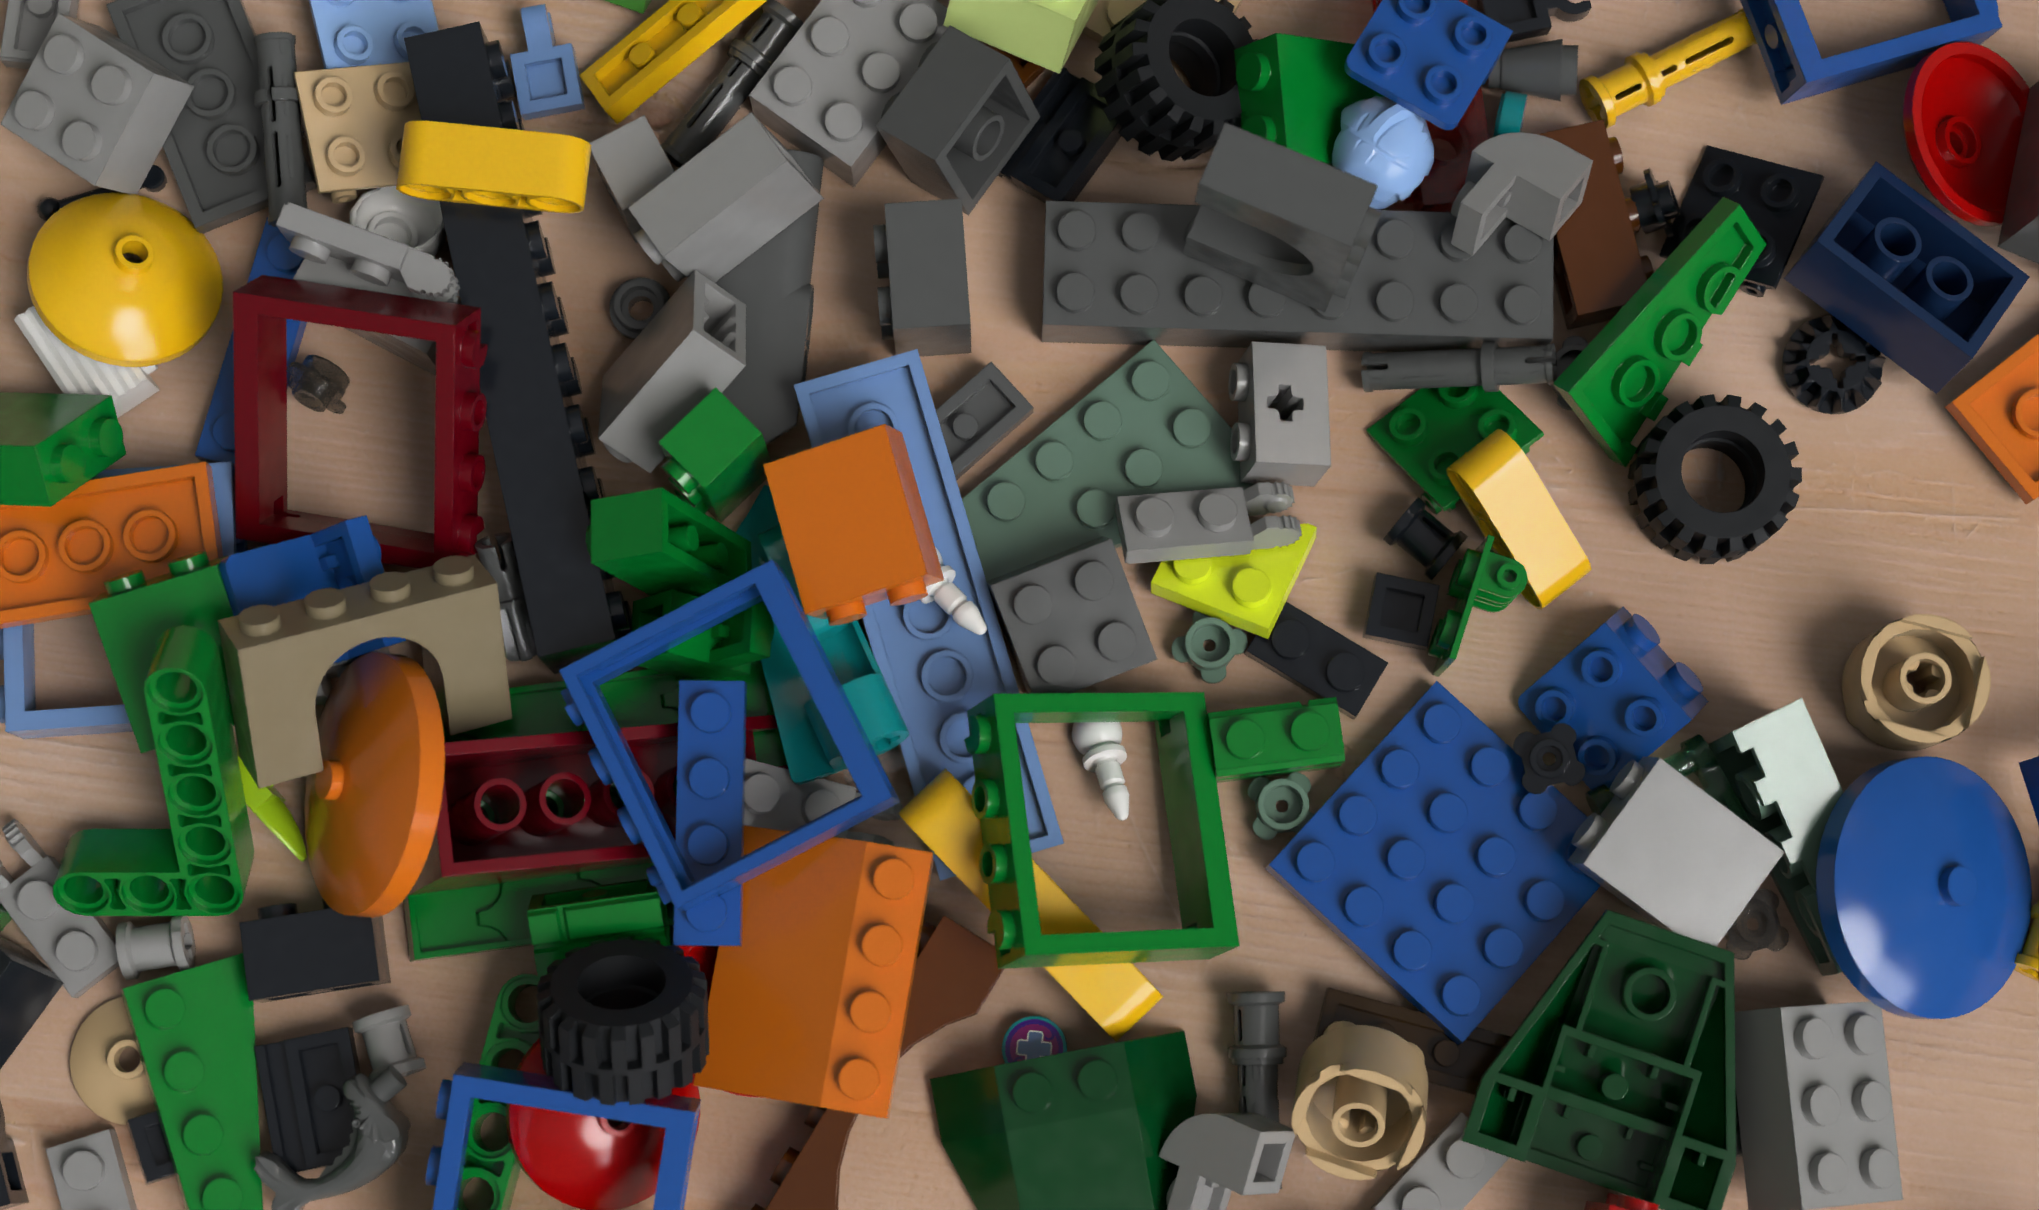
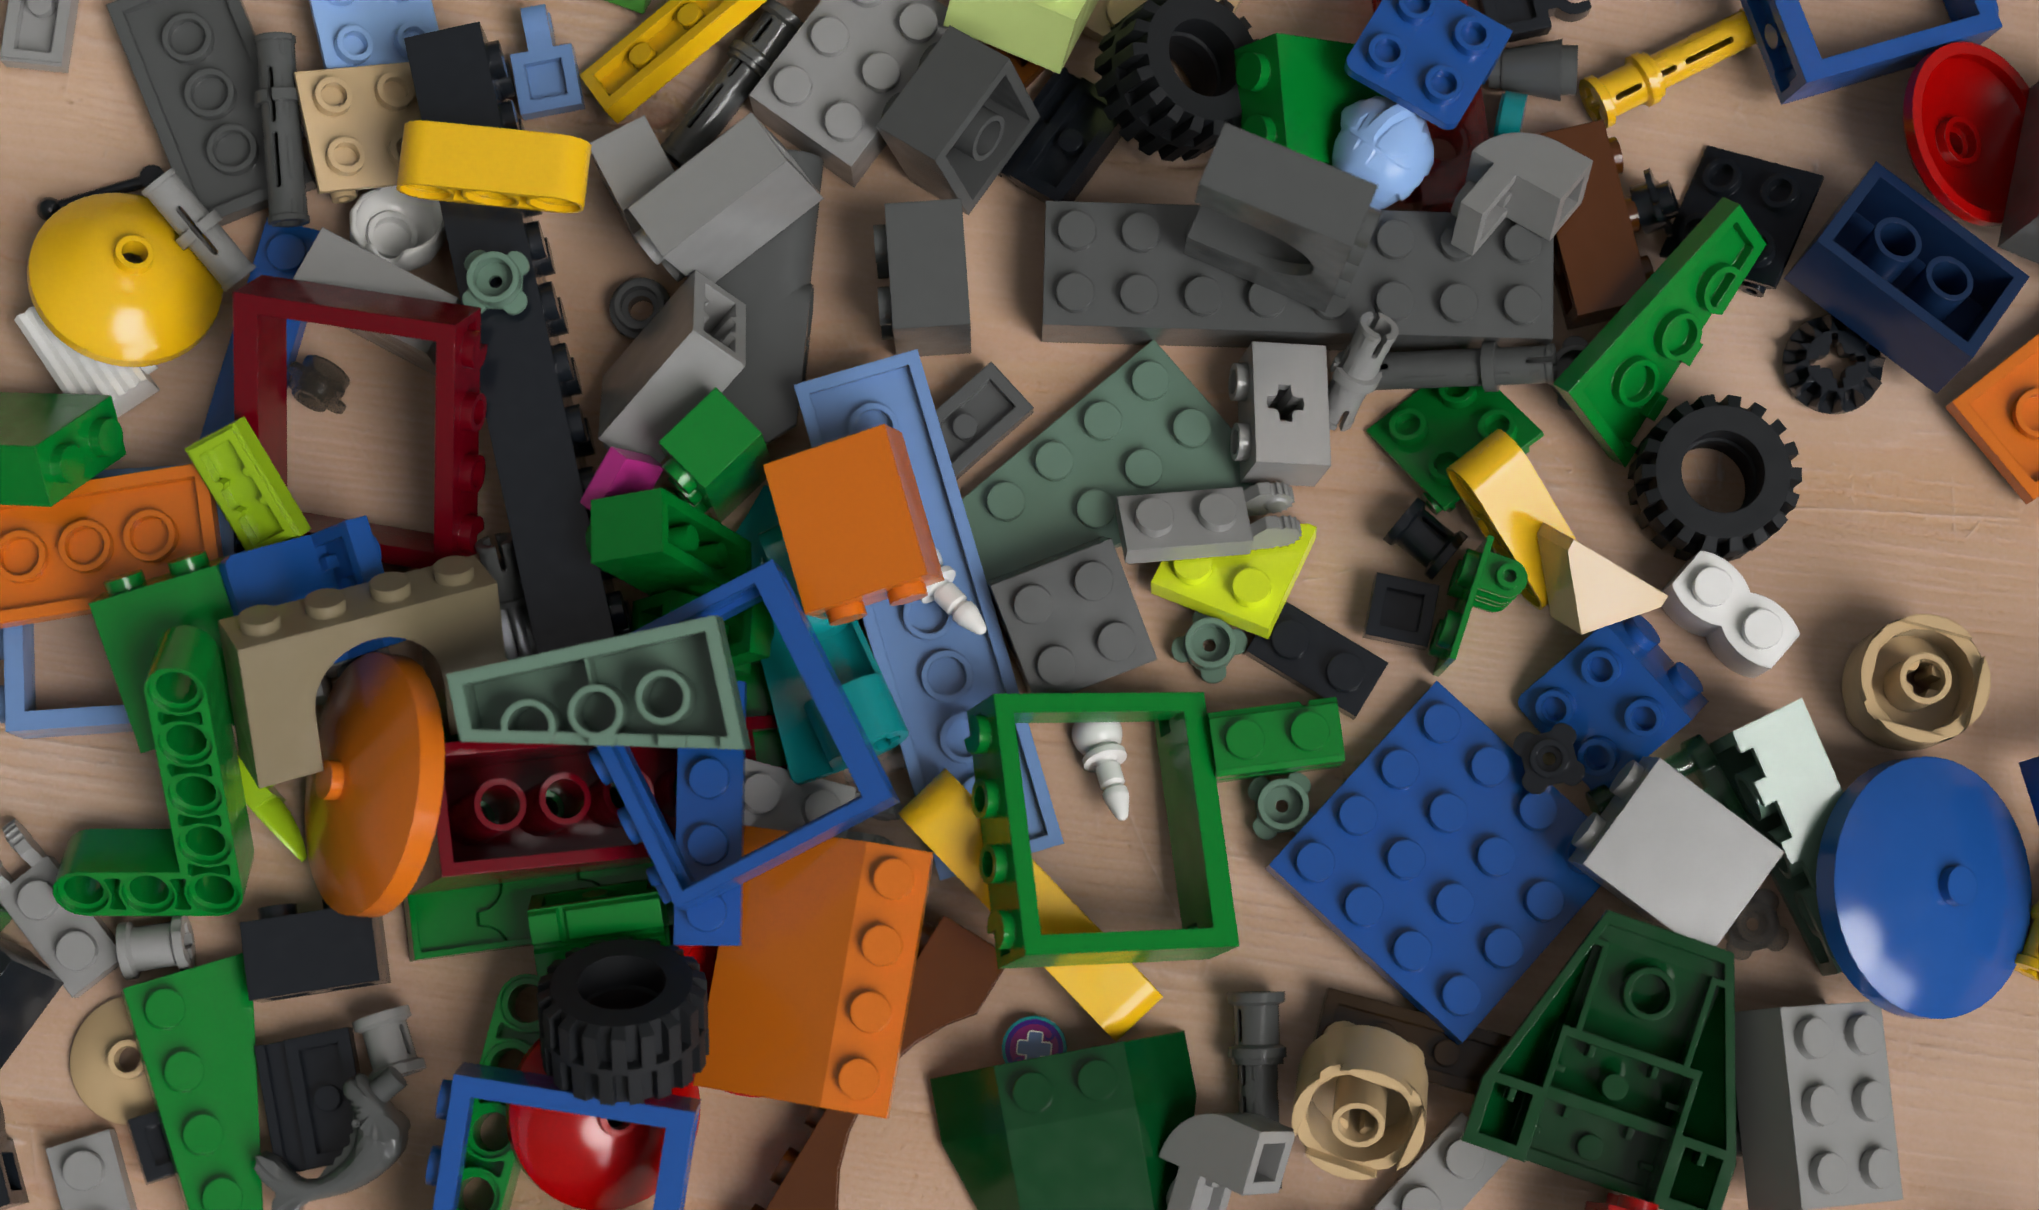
light grey brick [0,13,194,195] -> none
light grey hinge [276,202,461,303] -> none
none -> light grey pin [141,168,256,292]
none -> lime plate [185,416,312,551]
none -> sand green wedge [446,615,751,750]
none -> sand green plate [462,250,530,315]
none -> dark pink tile [580,446,663,511]
none -> light grey pin [1328,312,1399,431]
none -> tan slope [1537,522,1668,635]
none -> white brick [1661,550,1800,678]

